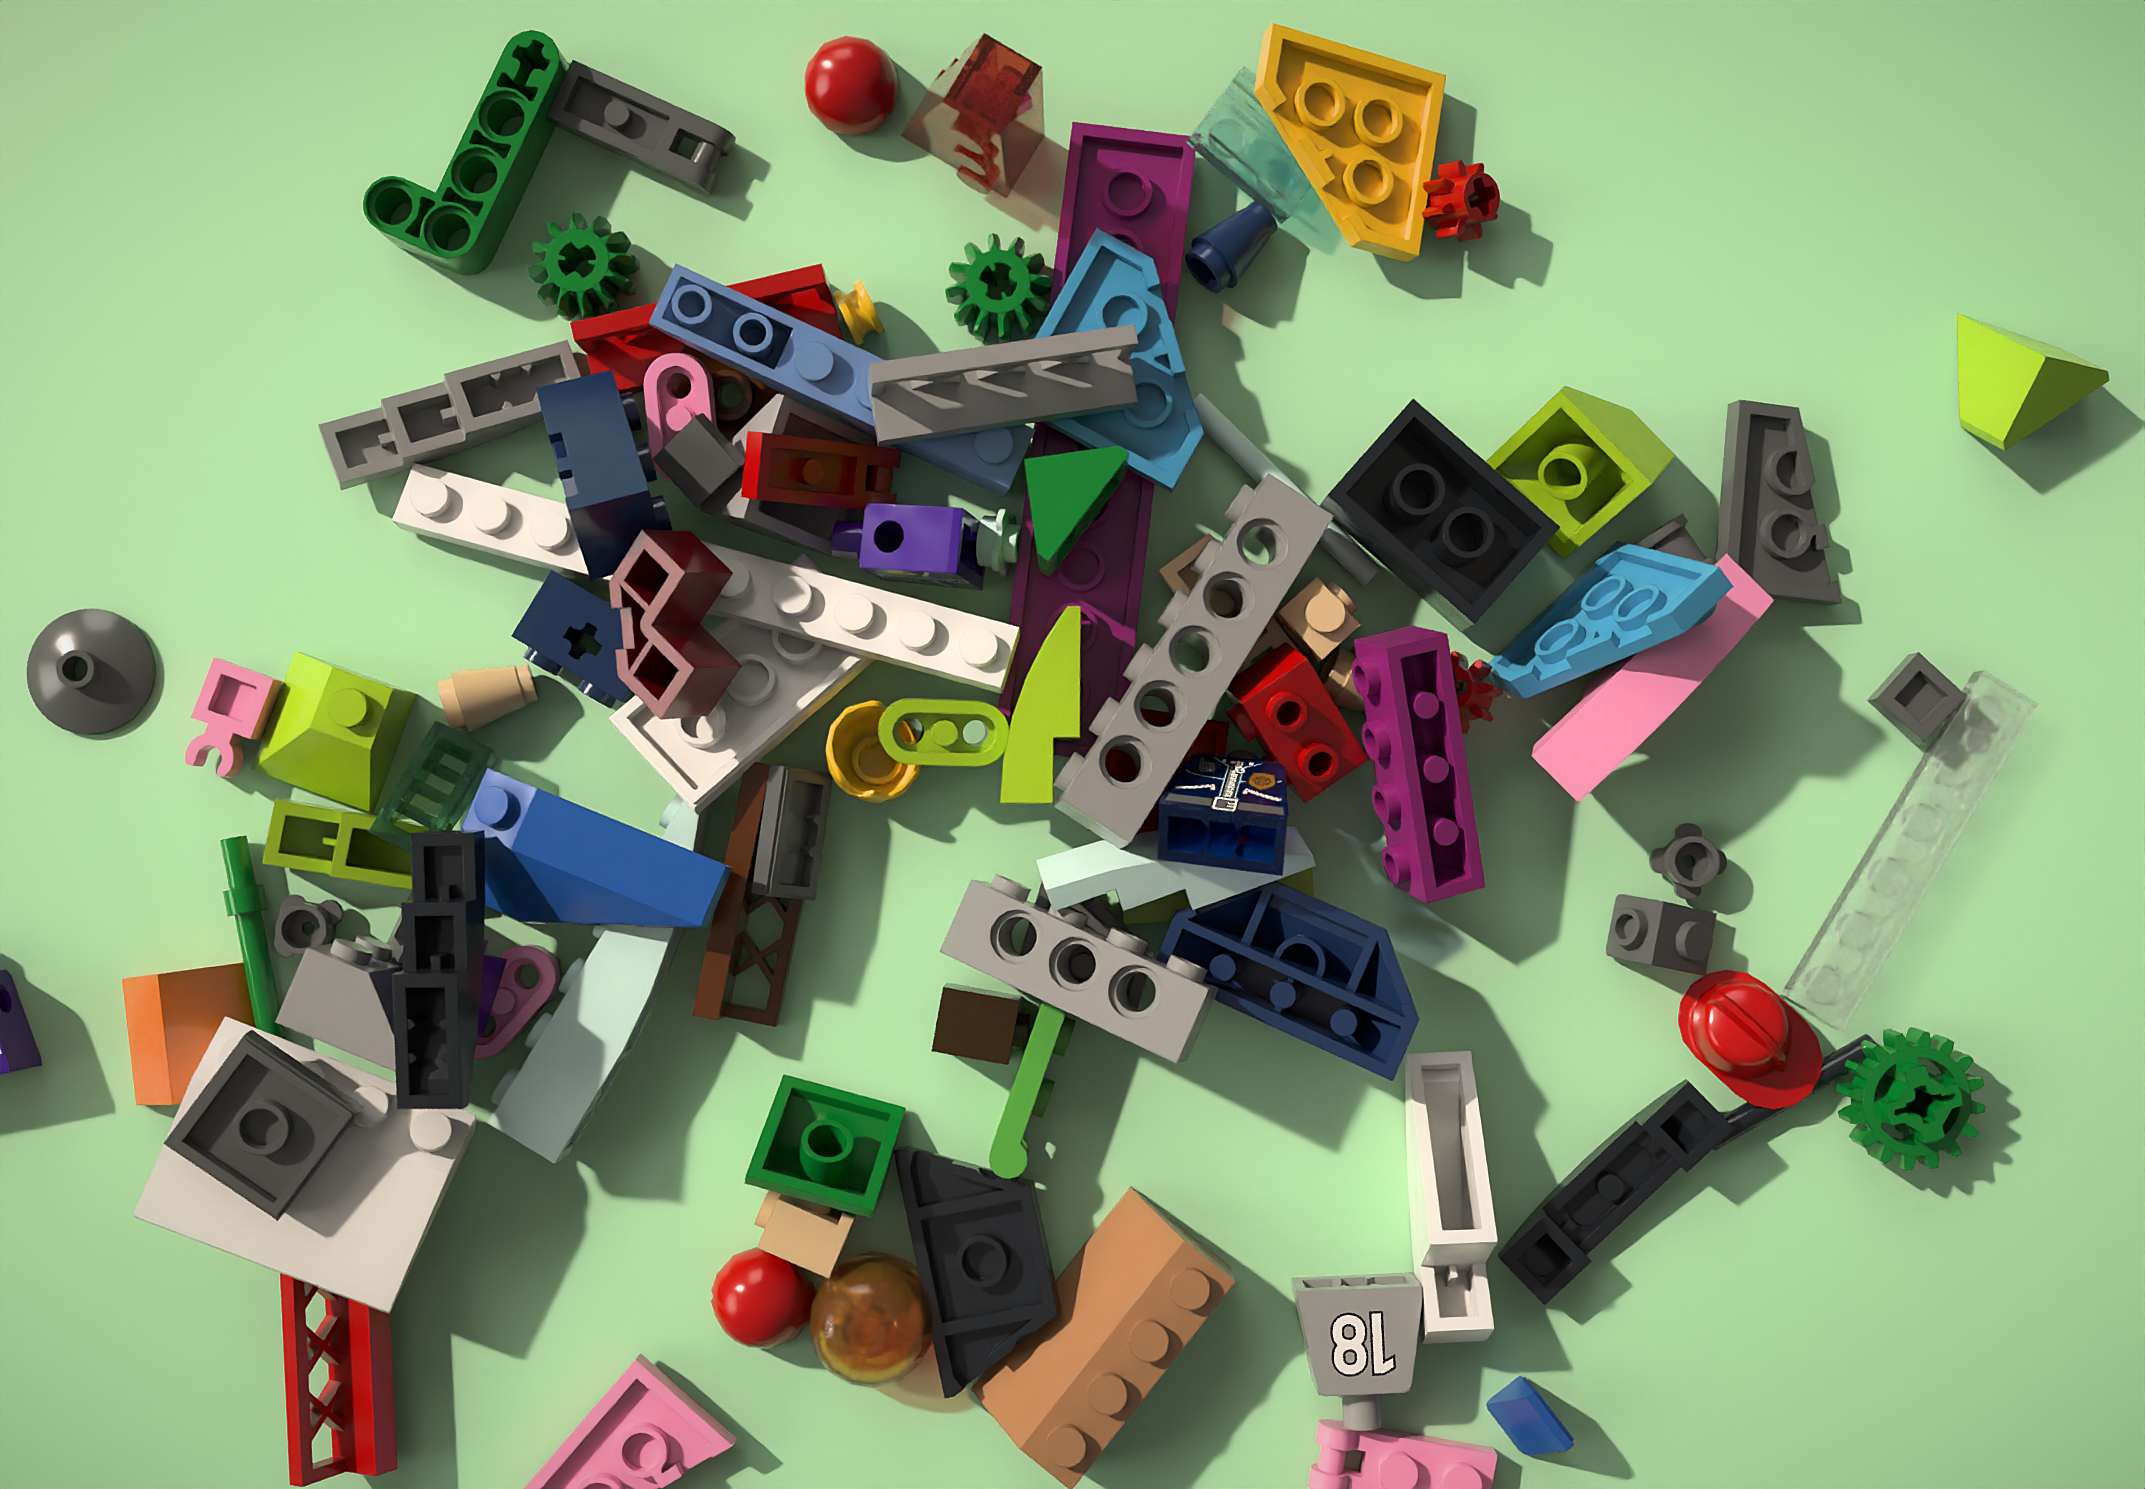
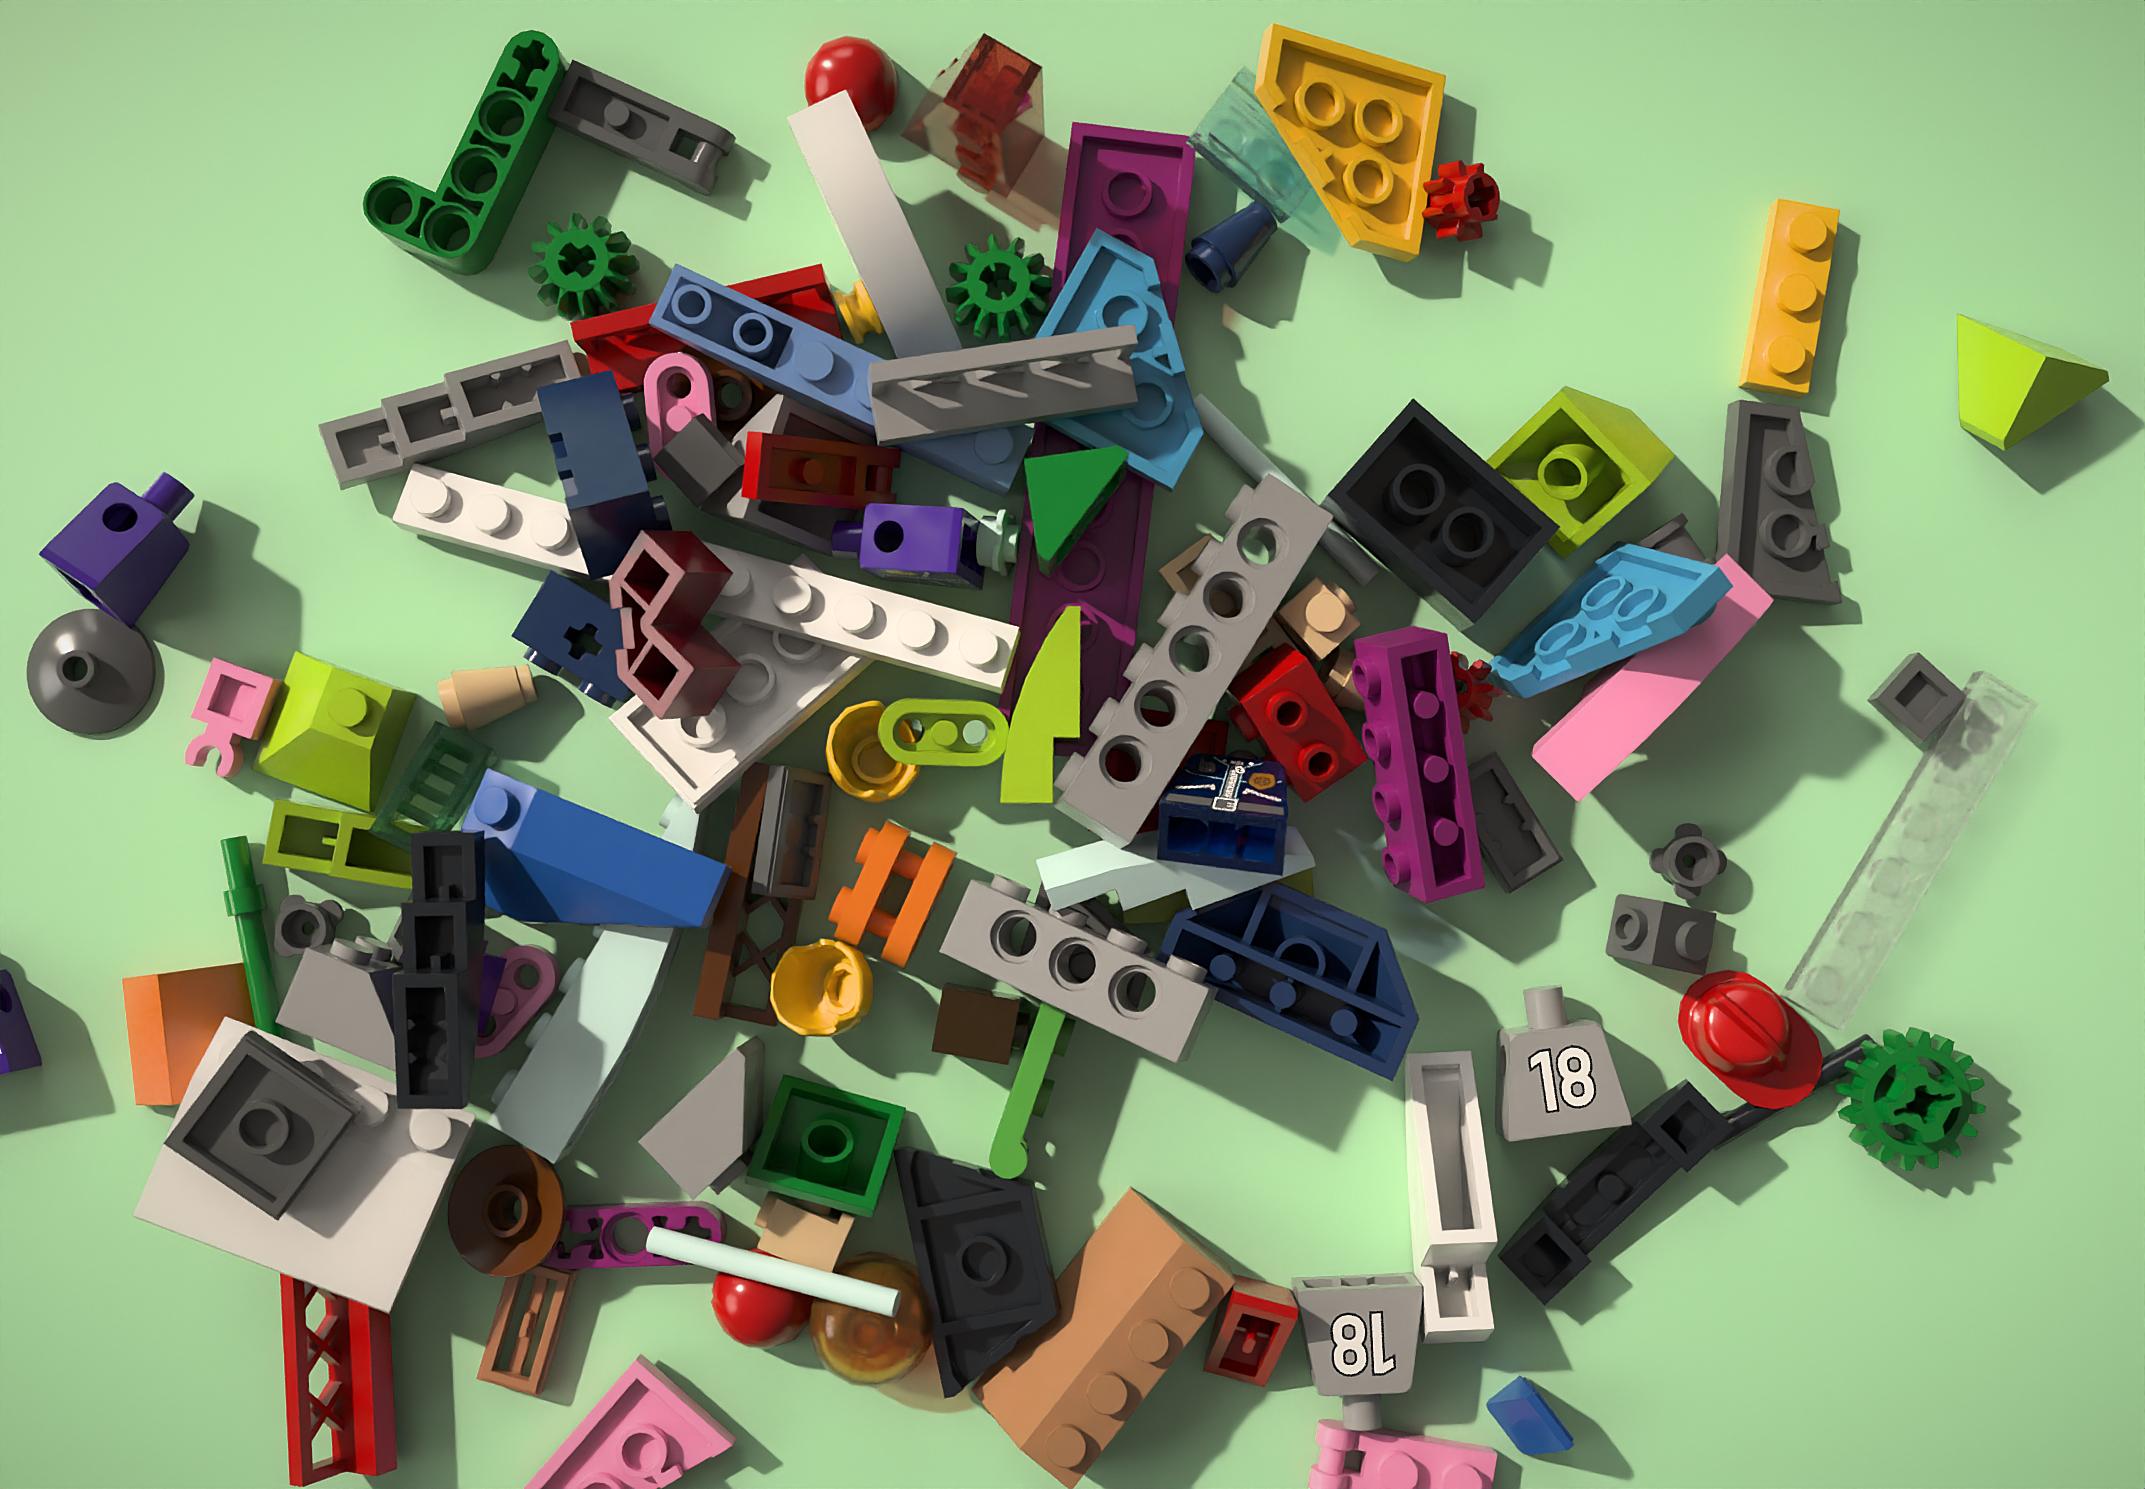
none -> dark purple torso [39,472,195,629]
none -> reddish brown dish [448,1145,567,1277]
none -> nougat tile [476,1262,579,1397]
none -> magenta beam [544,1201,727,1269]
none -> light grey slope [638,1036,765,1200]
none -> light aqua bar [646,1226,901,1317]
none -> yellow hair [770,939,874,1037]
none -> white slope [786,90,963,359]
none -> orange brick [828,821,958,969]
none -> red slope [1203,1274,1299,1387]
none -> dark grey plate [1468,751,1564,894]
none -> light grey torso [1495,985,1632,1142]
none -> yellow plate [1738,198,1840,398]

